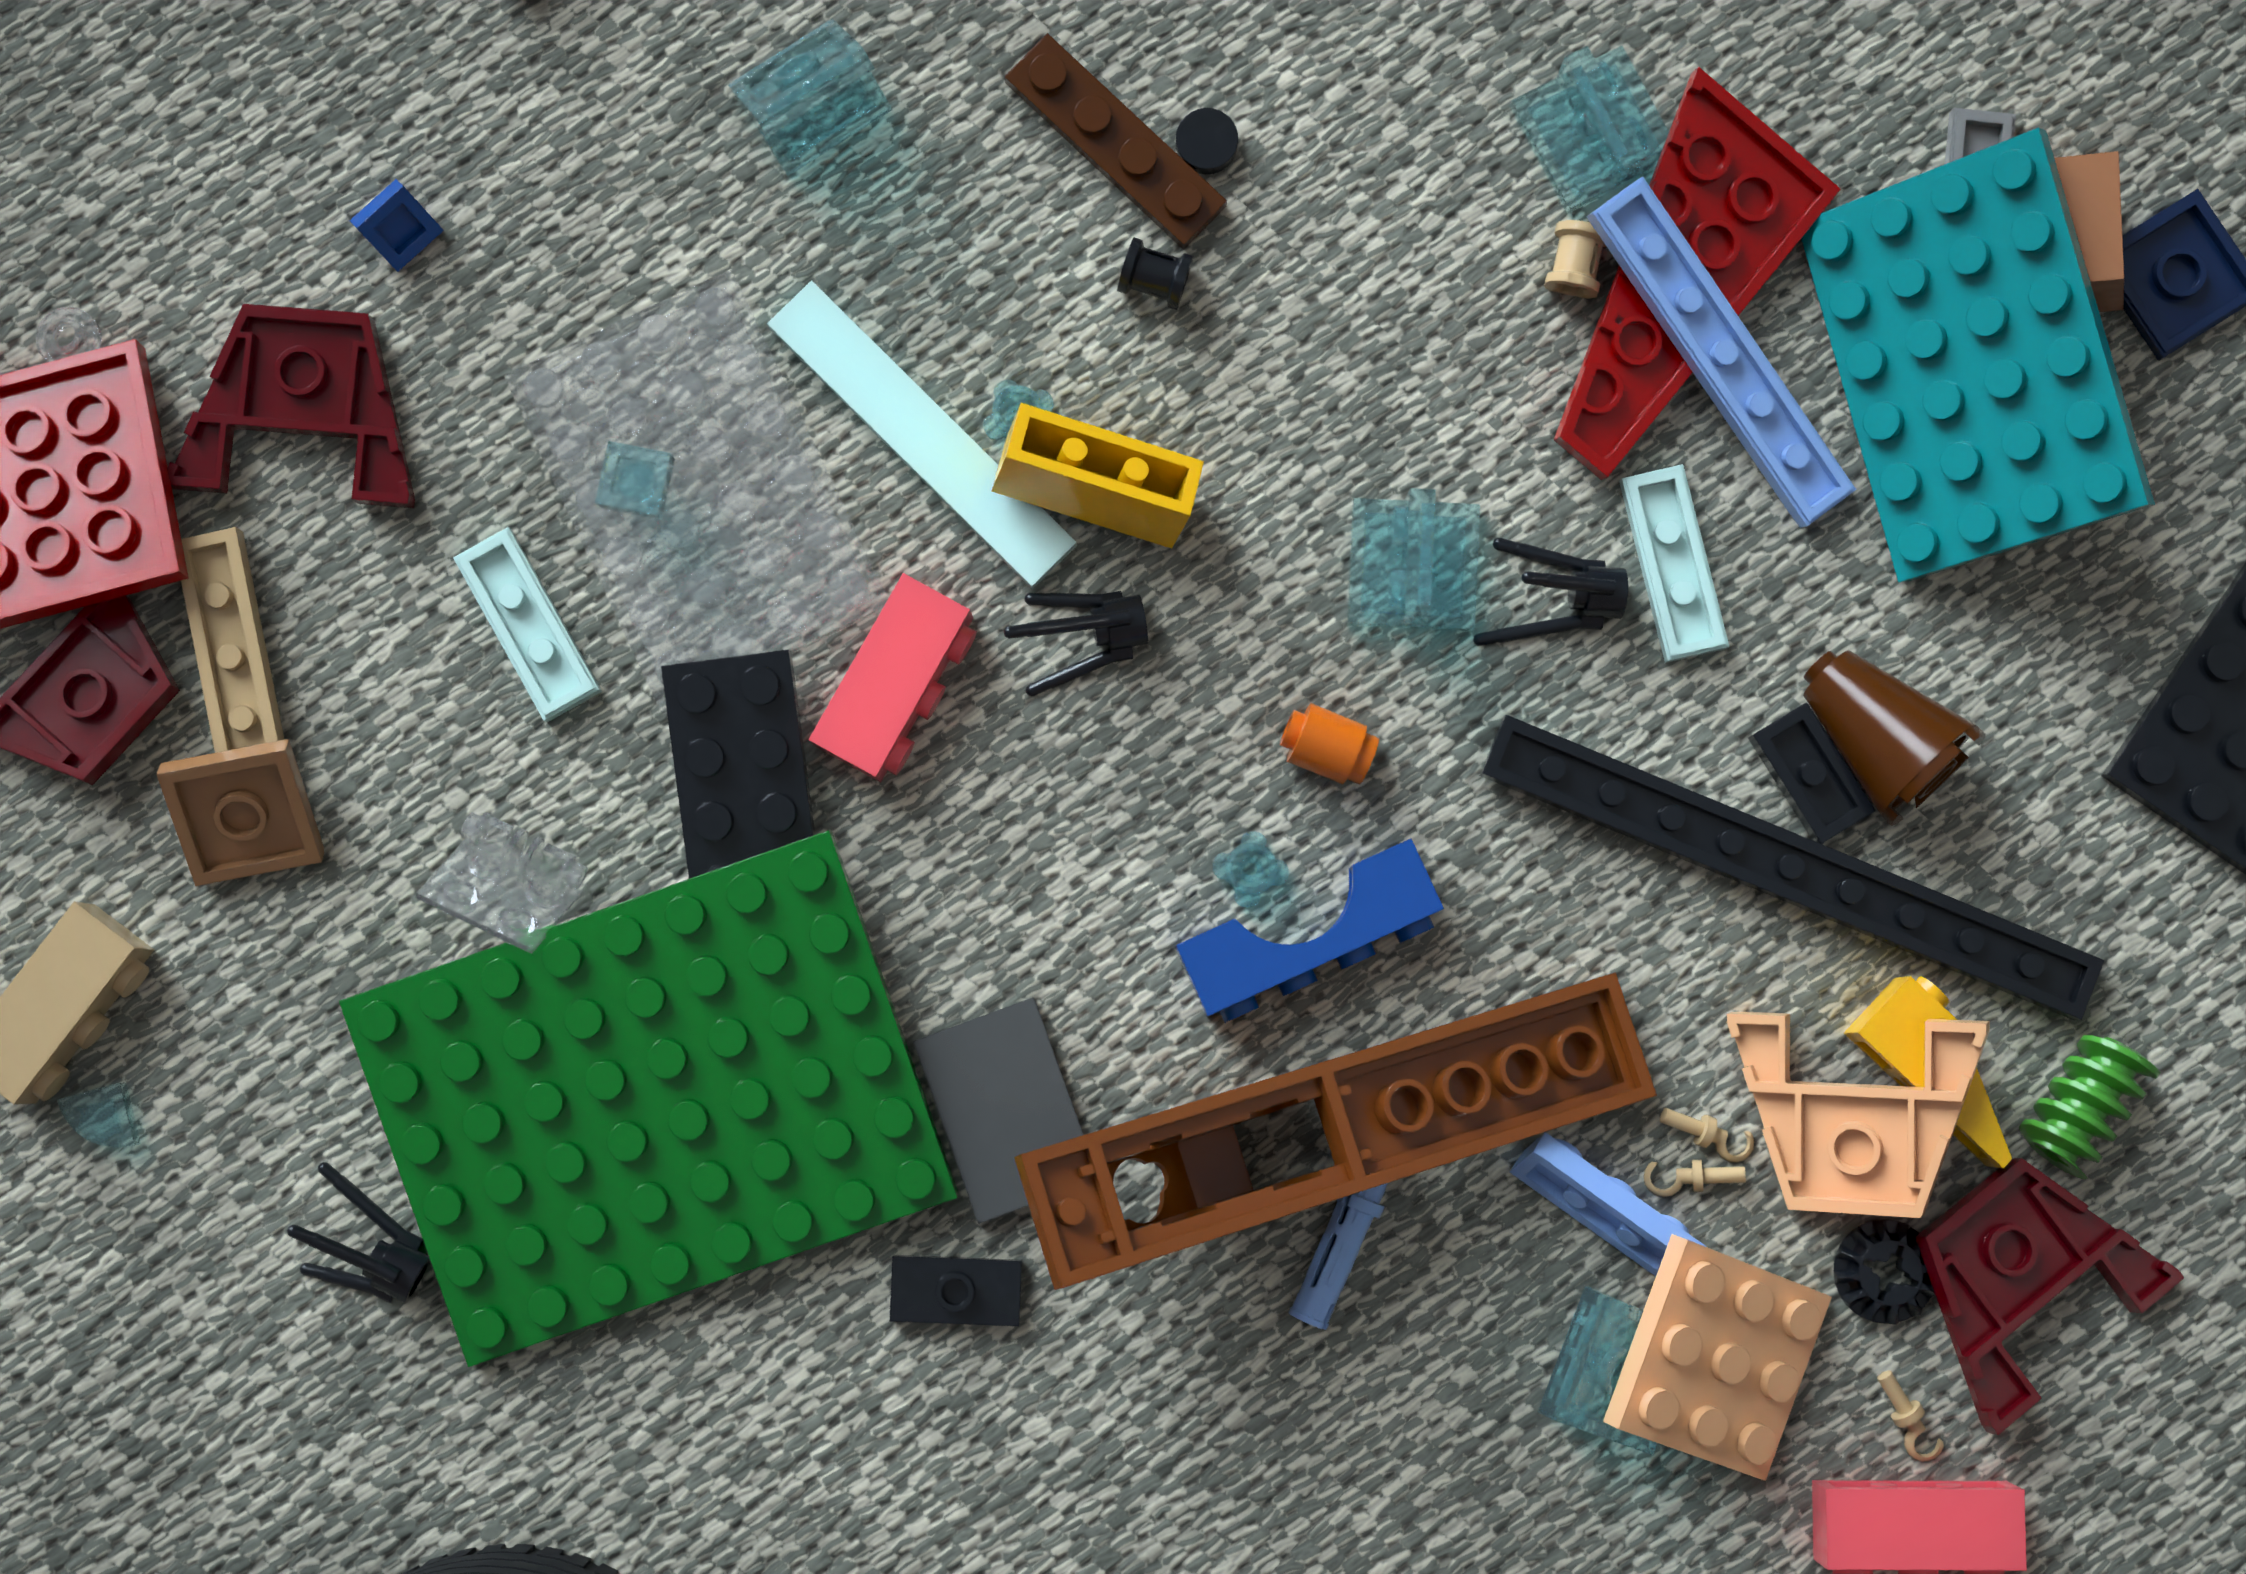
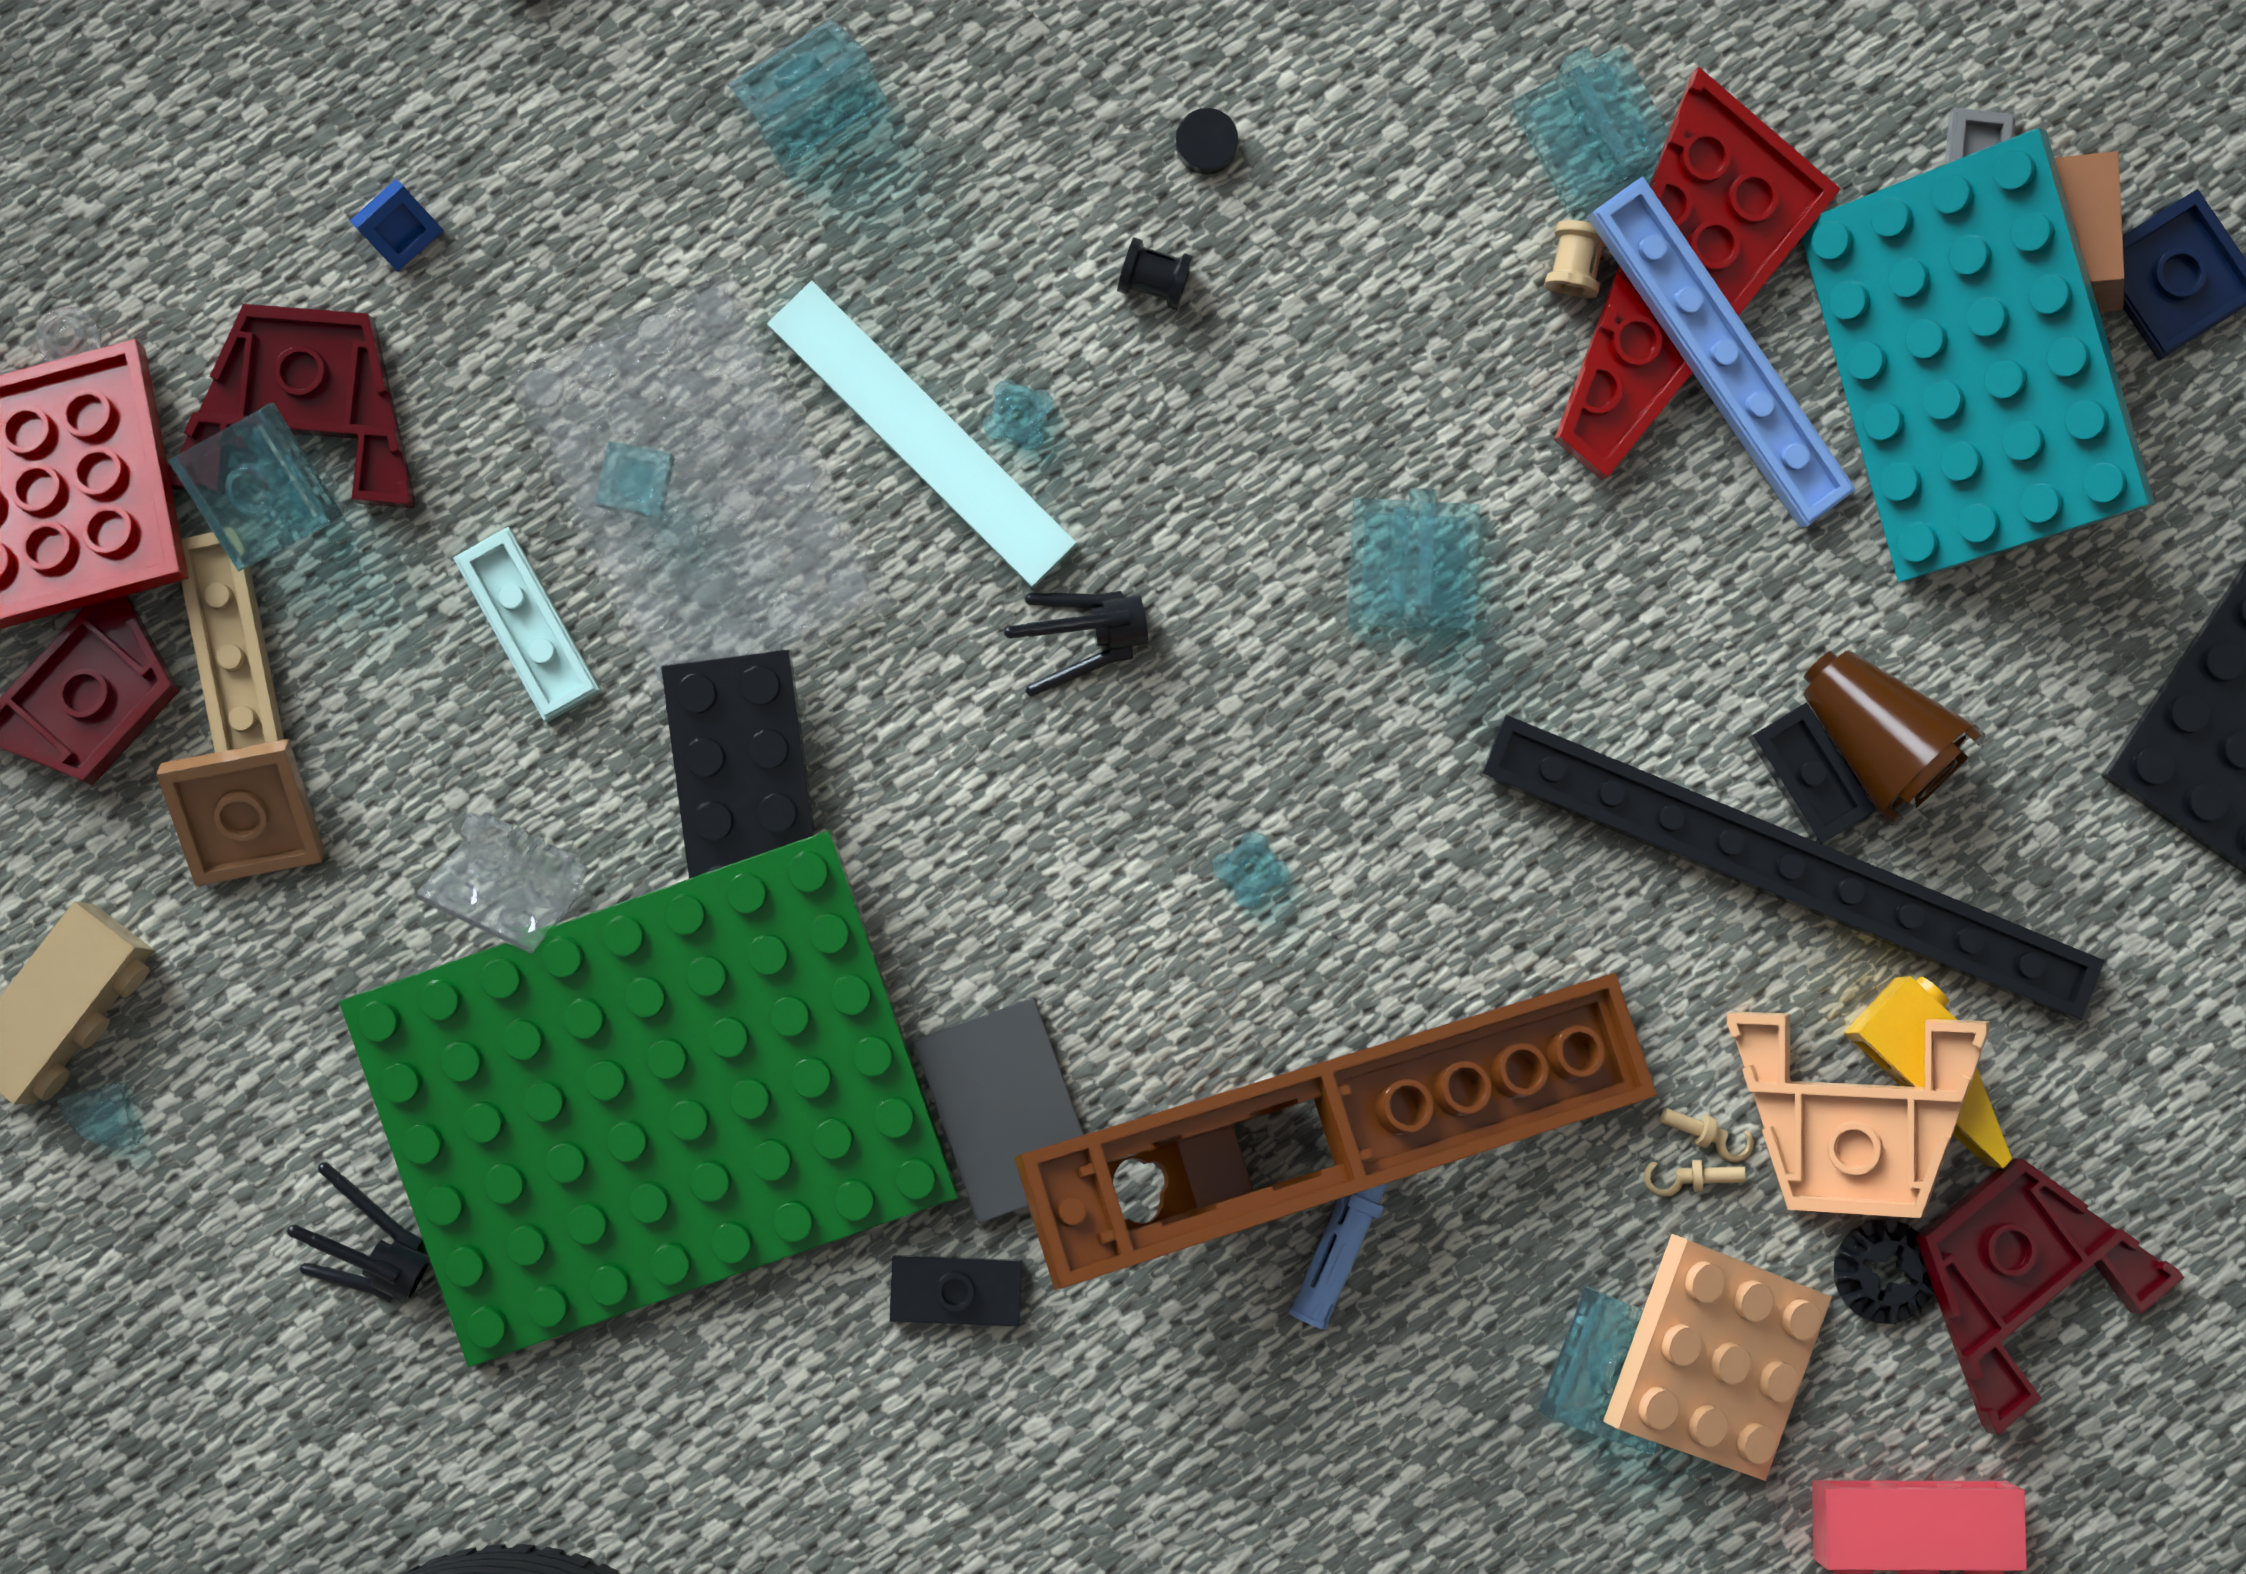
coral brick [808,573,977,783] -> none
yellow brick [991,402,1204,549] -> none
reddish brown plate [1004,33,1227,250] -> none
blue arch [1175,838,1444,1023] -> none
orange brick [1280,703,1379,785] -> none
black plant [1473,538,1628,646] -> none
light blue plate [1510,1132,1707,1276] -> none
light aqua tile [1619,464,1729,663] -> none
tan hand [1877,1370,1944,1462] -> none
bright green piece [2019,1035,2161,1180] -> none
none -> clear light blue bracket [168,402,344,571]

